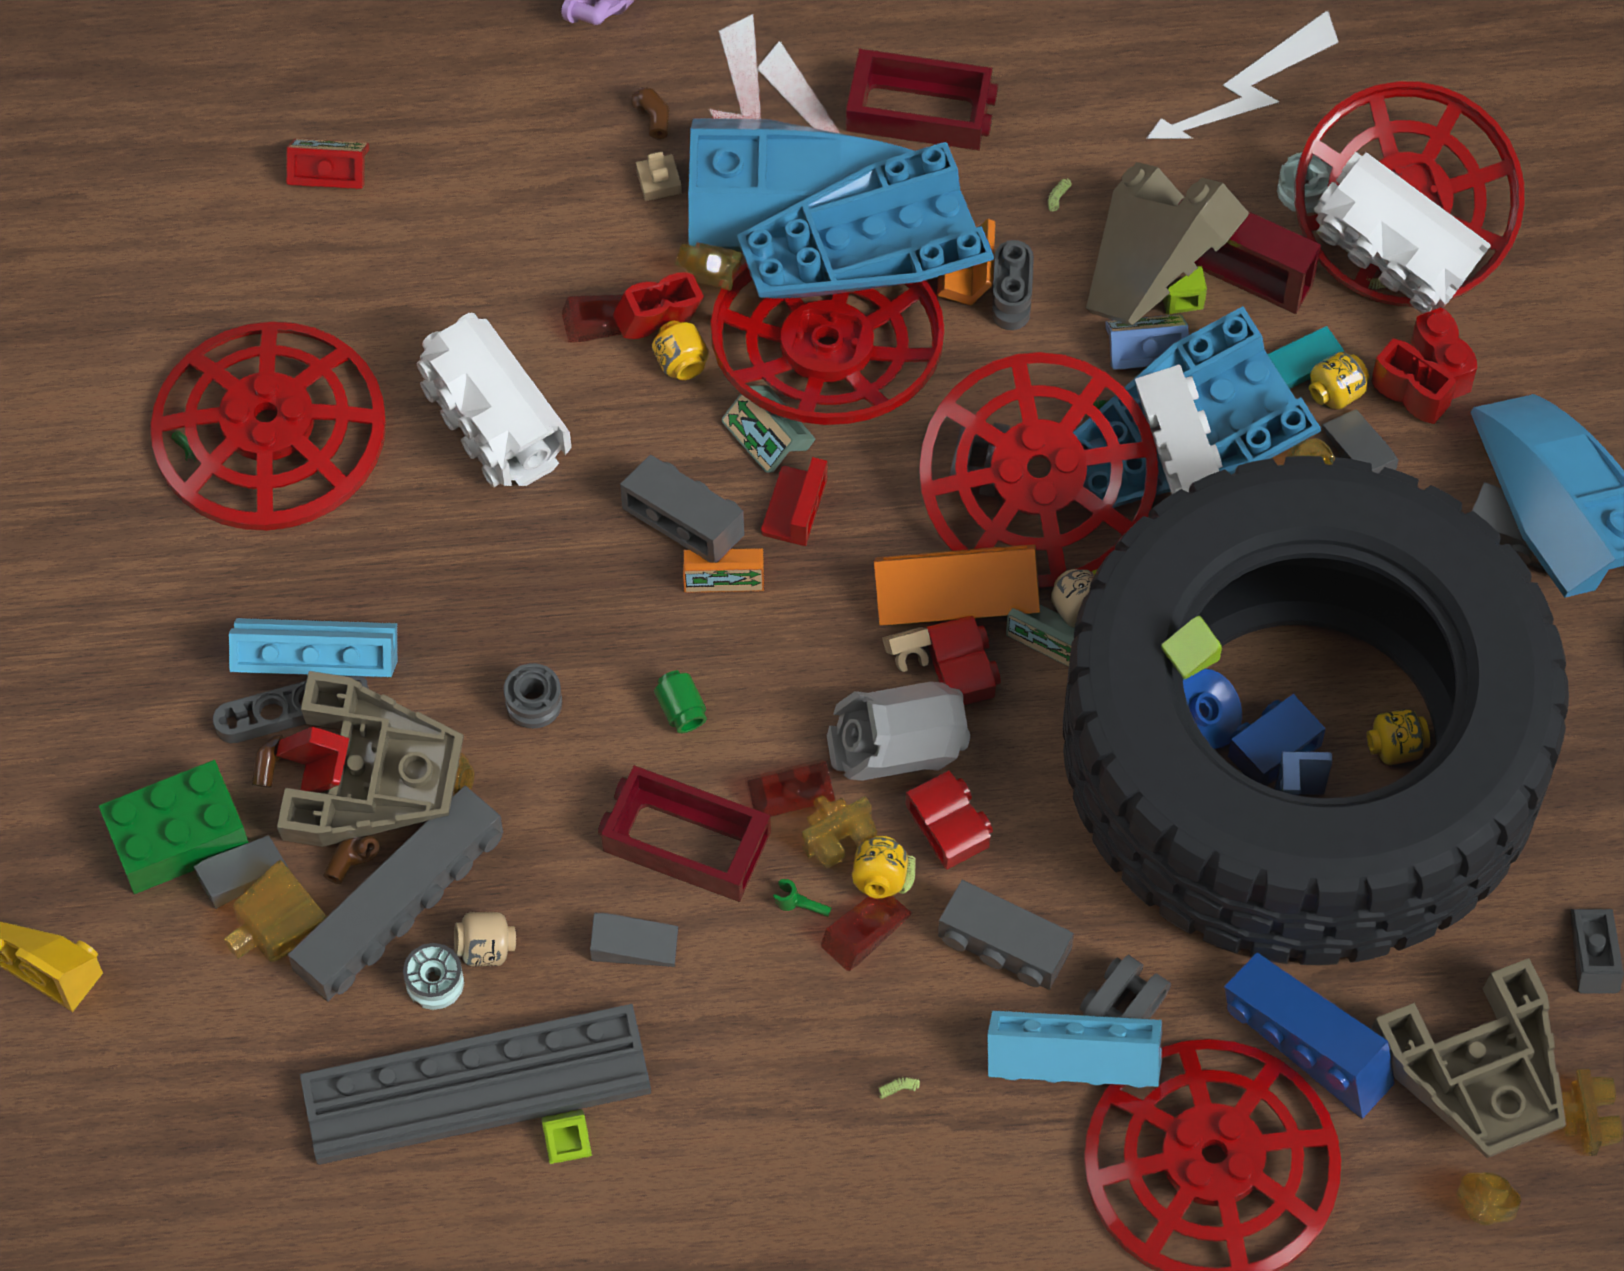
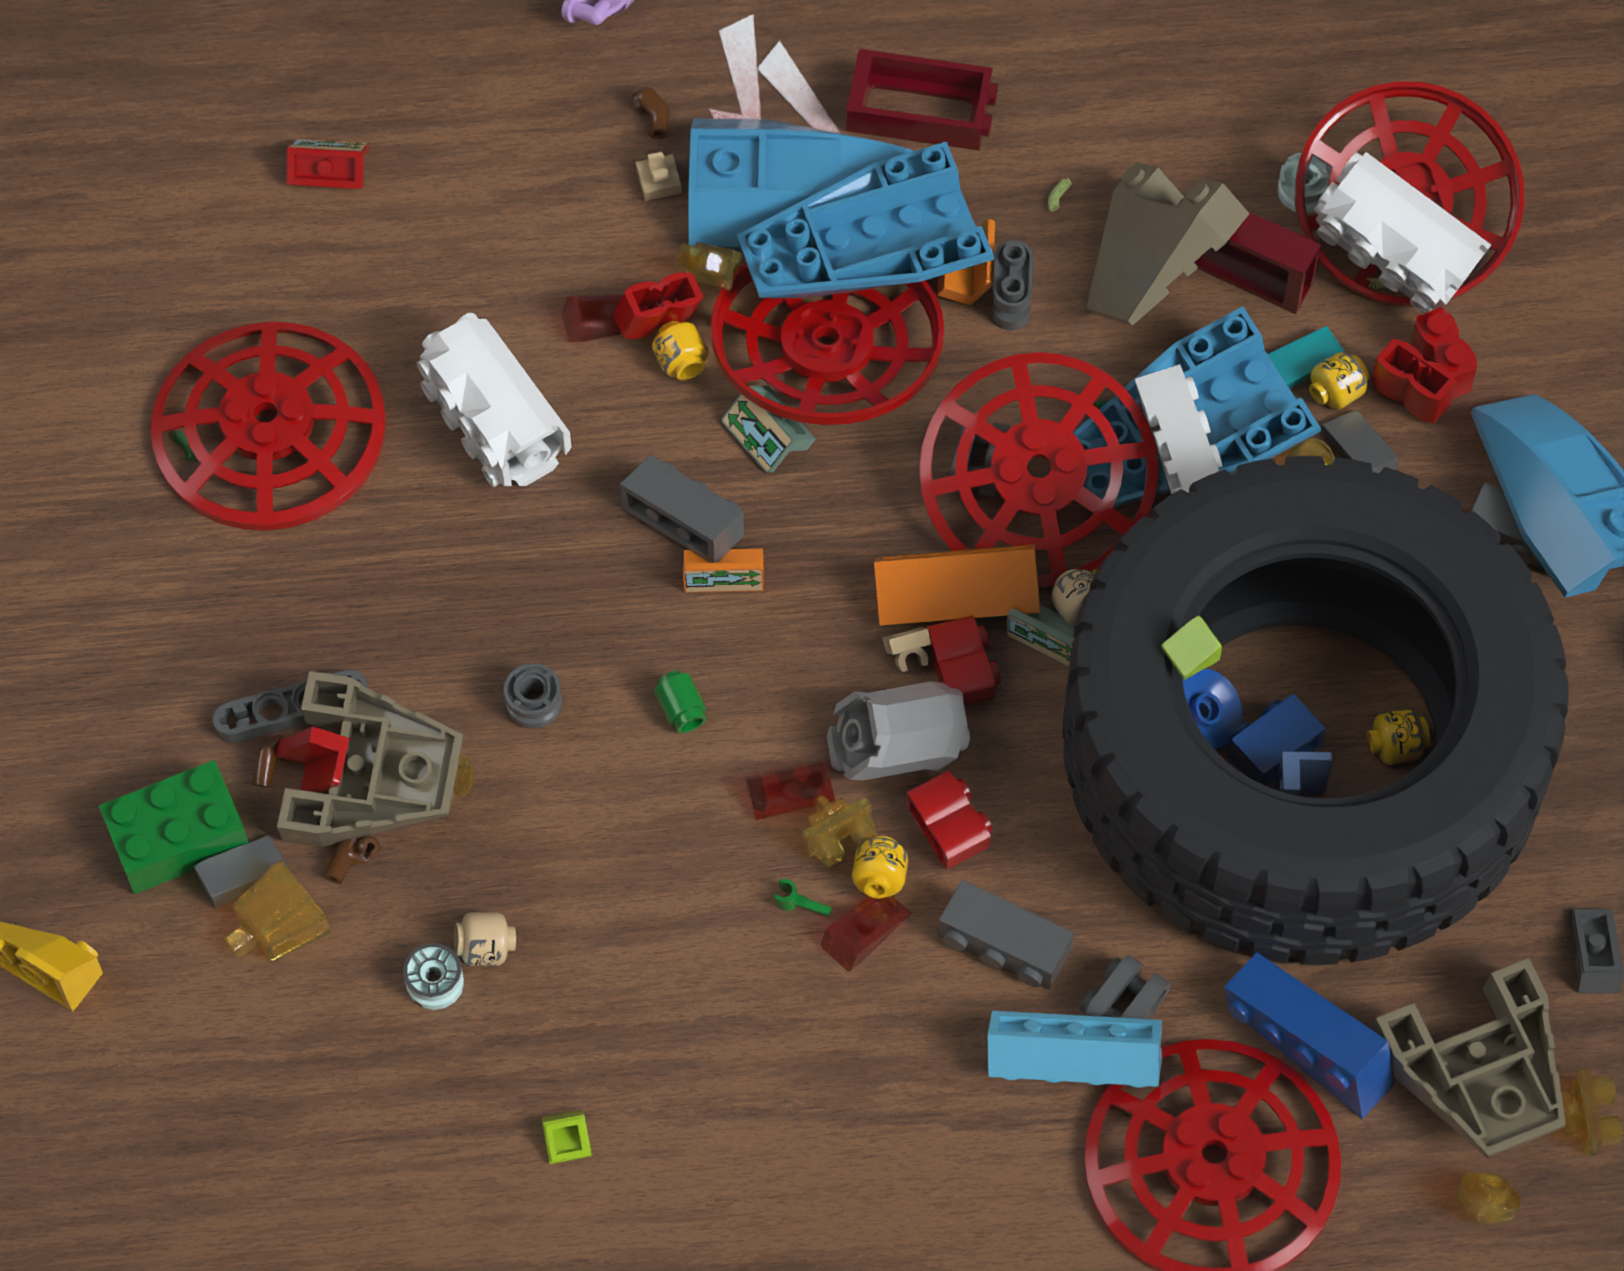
medium azure brick [229,618,398,677] -> none
dark grey brick [288,785,503,1002] -> none
dark grey plate [300,1004,651,1165] -> none
dark grey slope [590,912,679,967] -> none
dark red piece [598,765,771,902] -> none
red panel [761,457,828,546] -> none
yellowish green leg [878,1077,920,1099] -> none
yellowish green leg [899,855,915,894] -> none
medium blue panel [1105,315,1189,370] -> none
white sticker [1147,10,1338,139] -> none
lime slope [1163,266,1207,314] -> none

